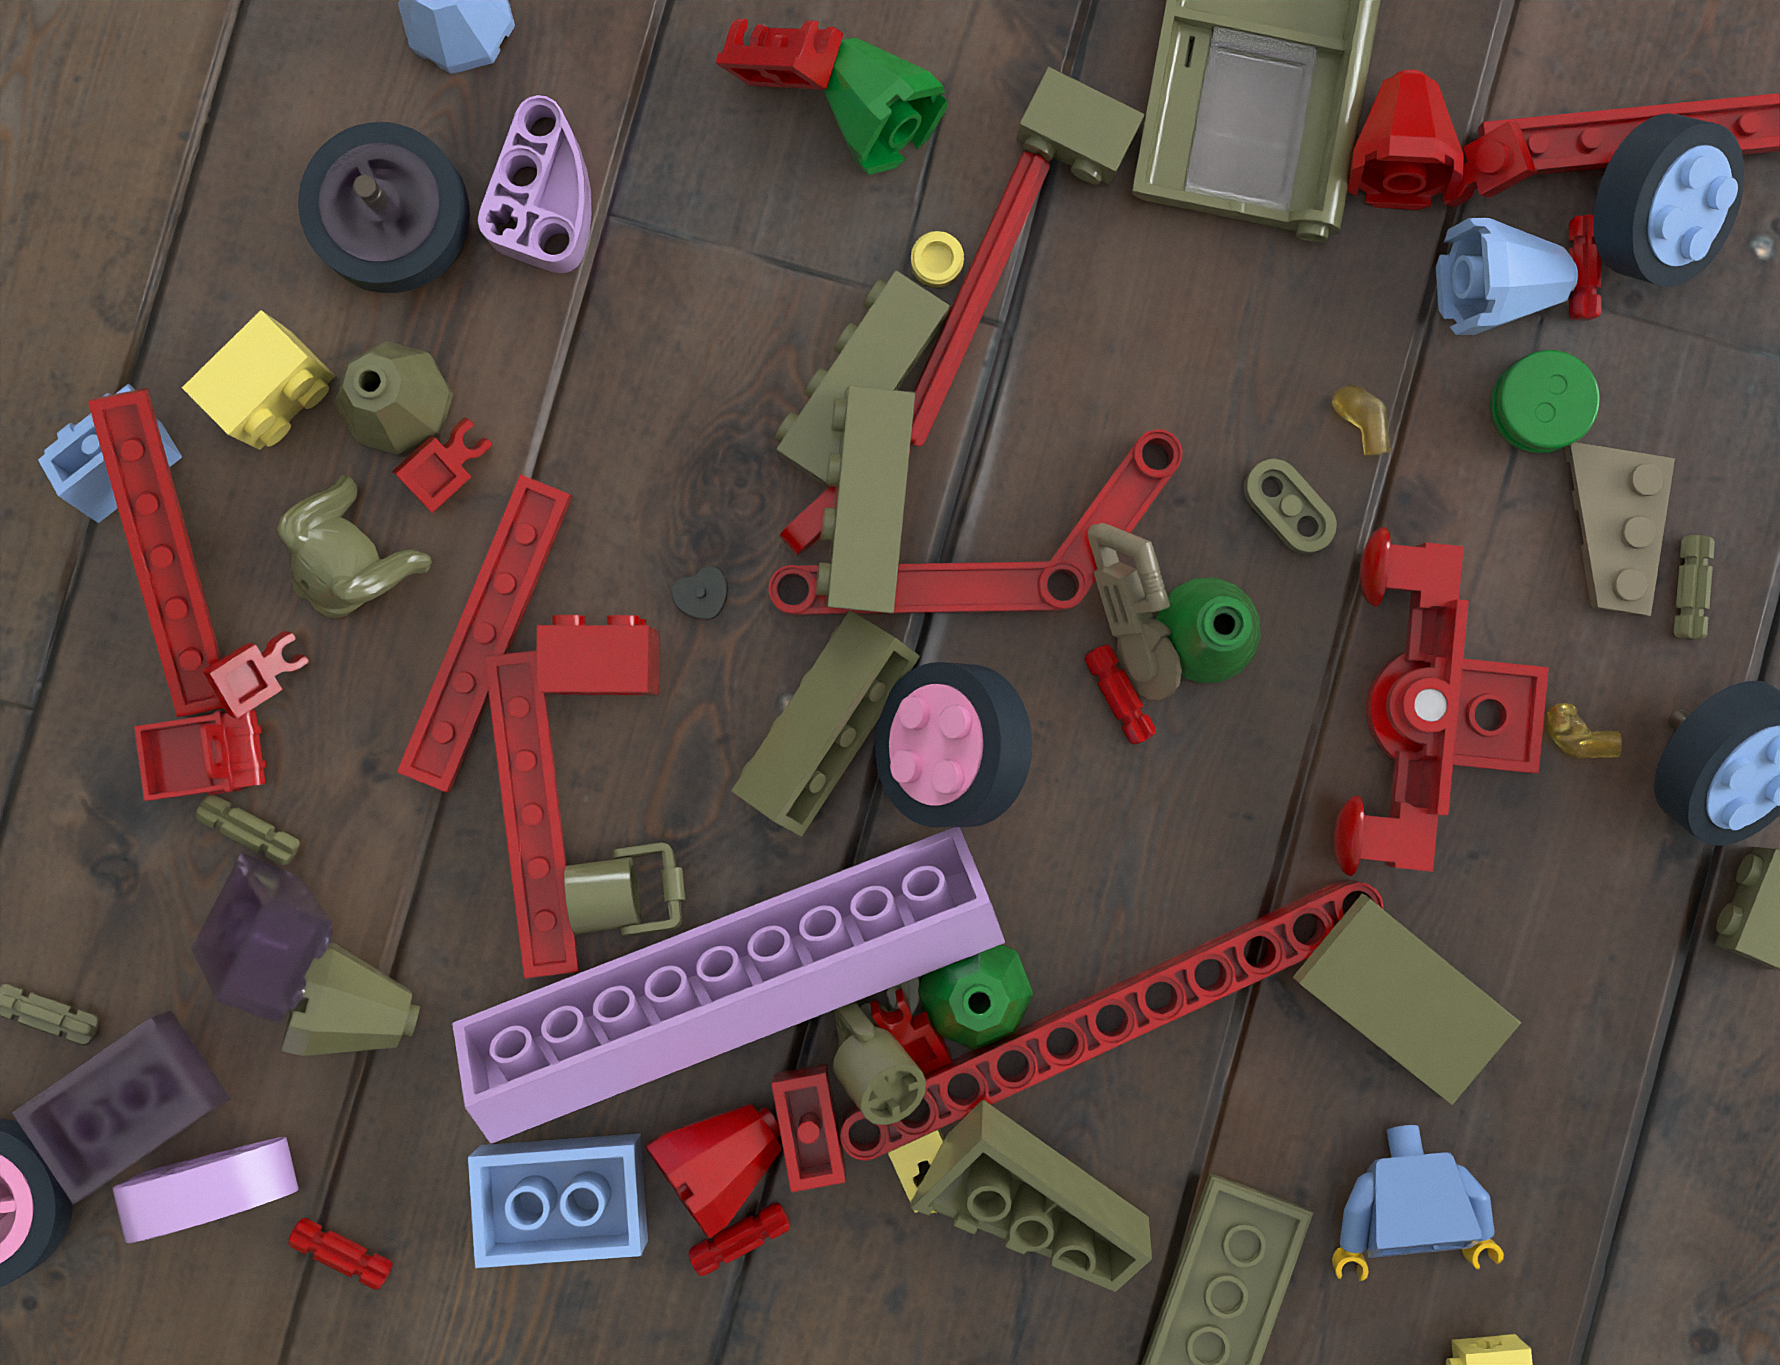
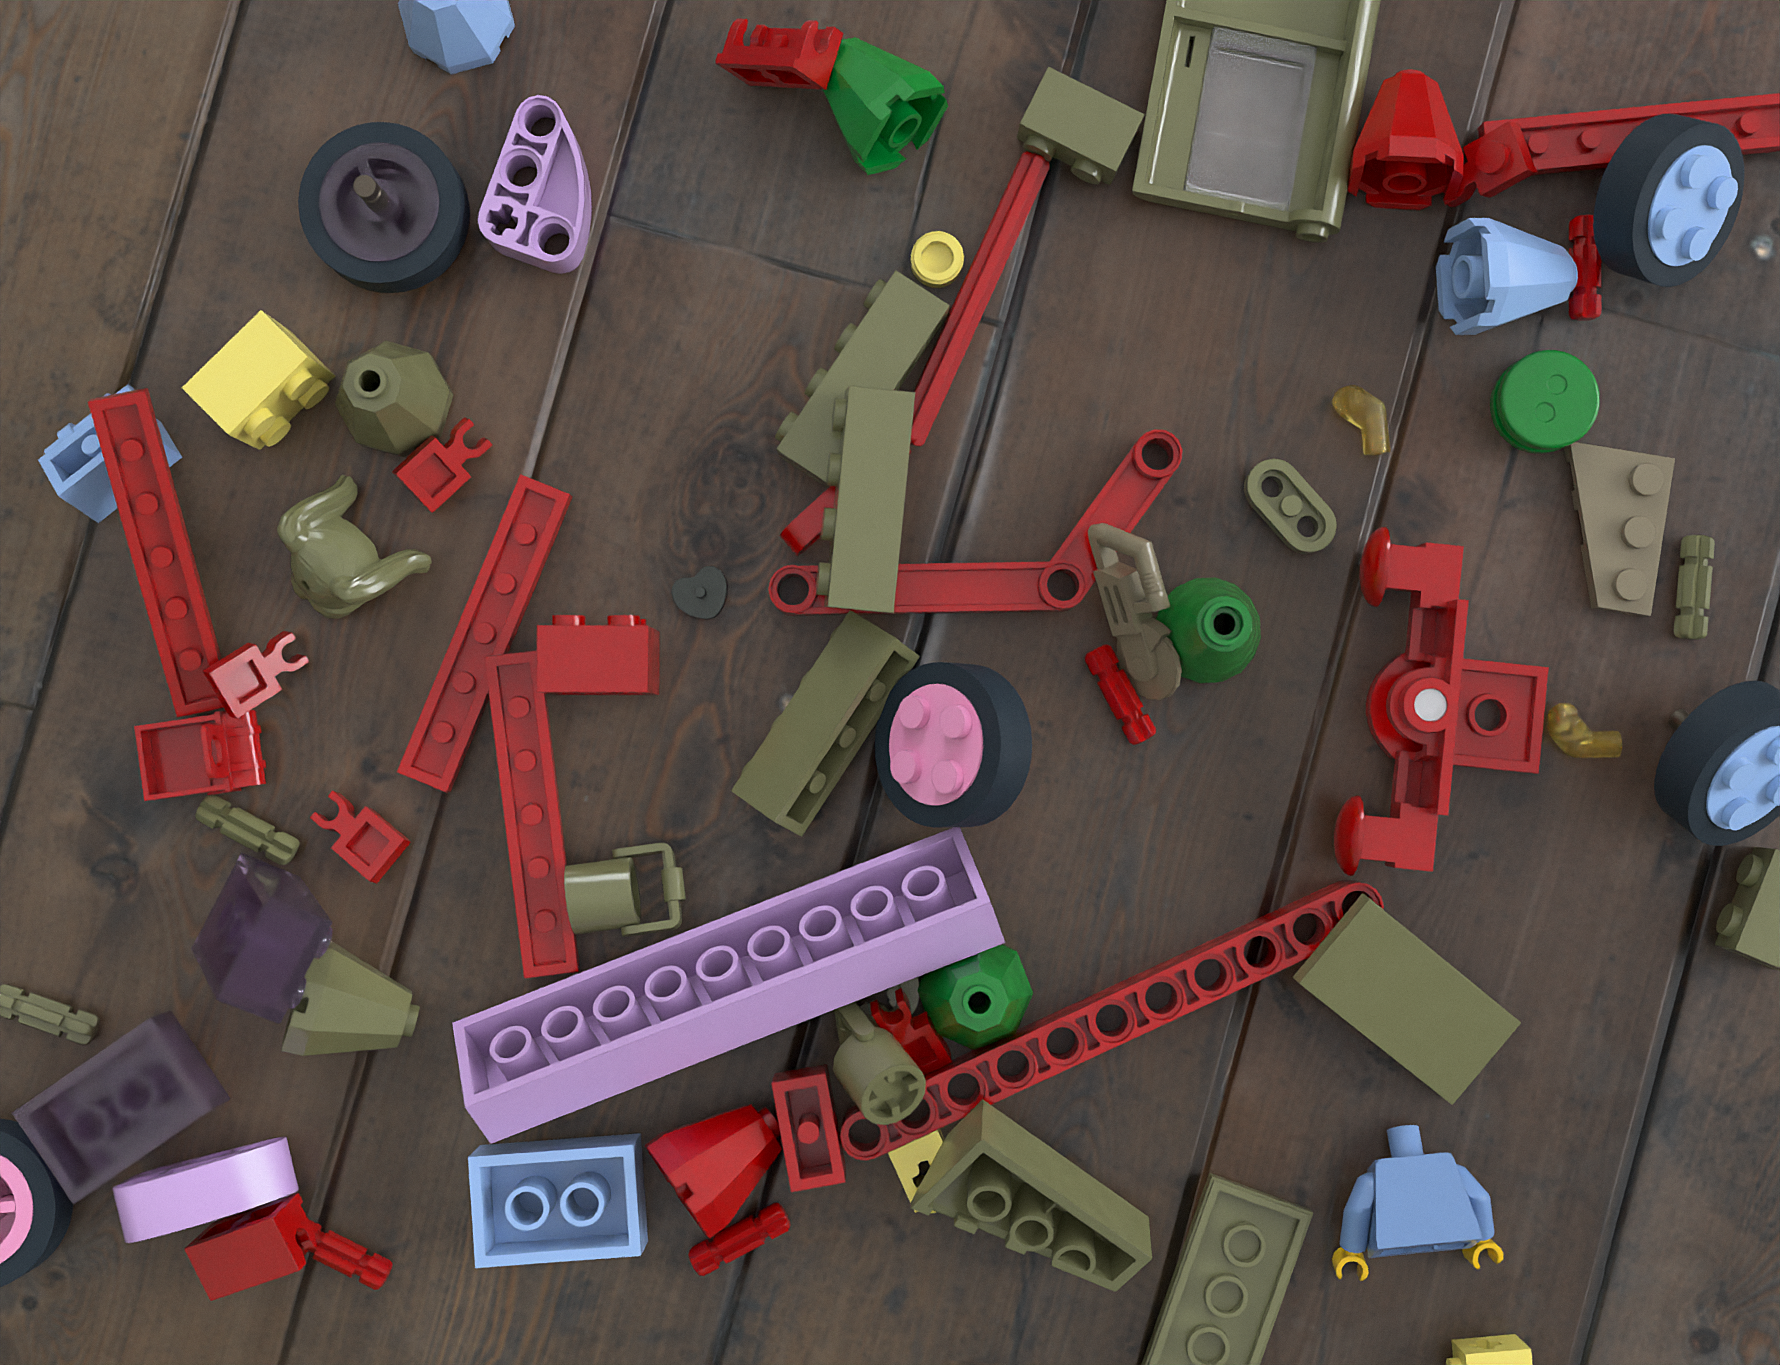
none -> red hinge [184,1193,316,1301]
none -> red plate [310,790,411,884]

